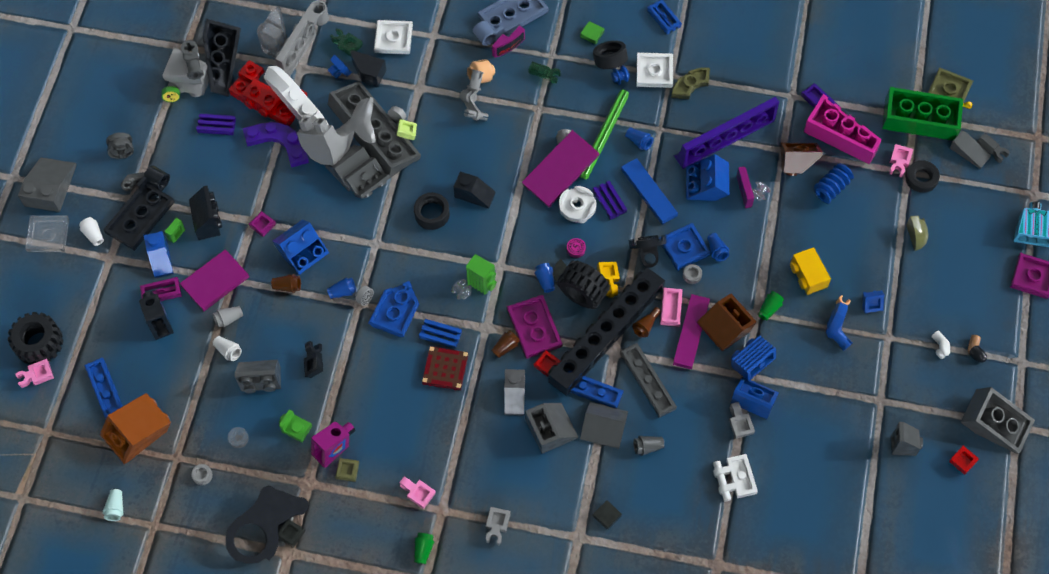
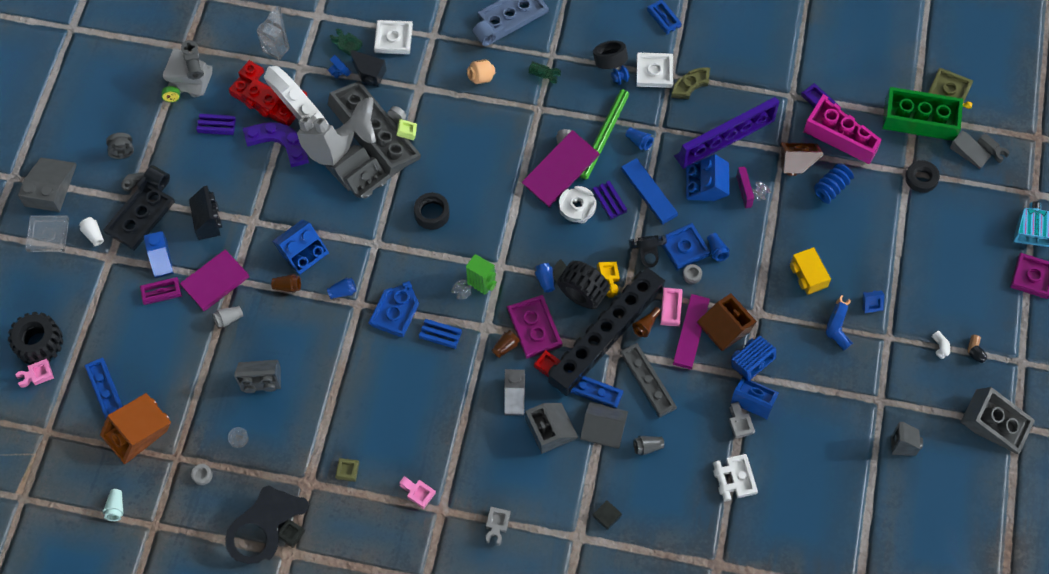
black torso [139,291,174,340] -> none
bright green tile [165,218,185,243] -> none
black wedge [202,18,241,97] -> none
white cone [213,336,242,361] -> none
magenta tile [249,211,276,237] -> none
light grey hinge [275,1,329,76] -> none
bright green bracket [279,409,312,442] -> none
black plate [304,341,323,378] -> none
magenta torso [311,422,355,468] -> none
light grey tile [356,286,374,306] -> none
green cone [414,533,435,564] -> none
tile [422,346,469,391] -> none
black slope [453,171,496,209] -> none
light grey pin [460,69,489,121] -> none
magenta slope [492,26,525,58] -> none
dark pink tile [567,238,586,258] -> none
bright green tile [580,21,604,45] -> none
green cone [758,291,784,321] -> none
bright pink plate [889,144,913,177] -> none
olive brick [906,216,928,251] -> none
red plate [949,446,979,475] -> none

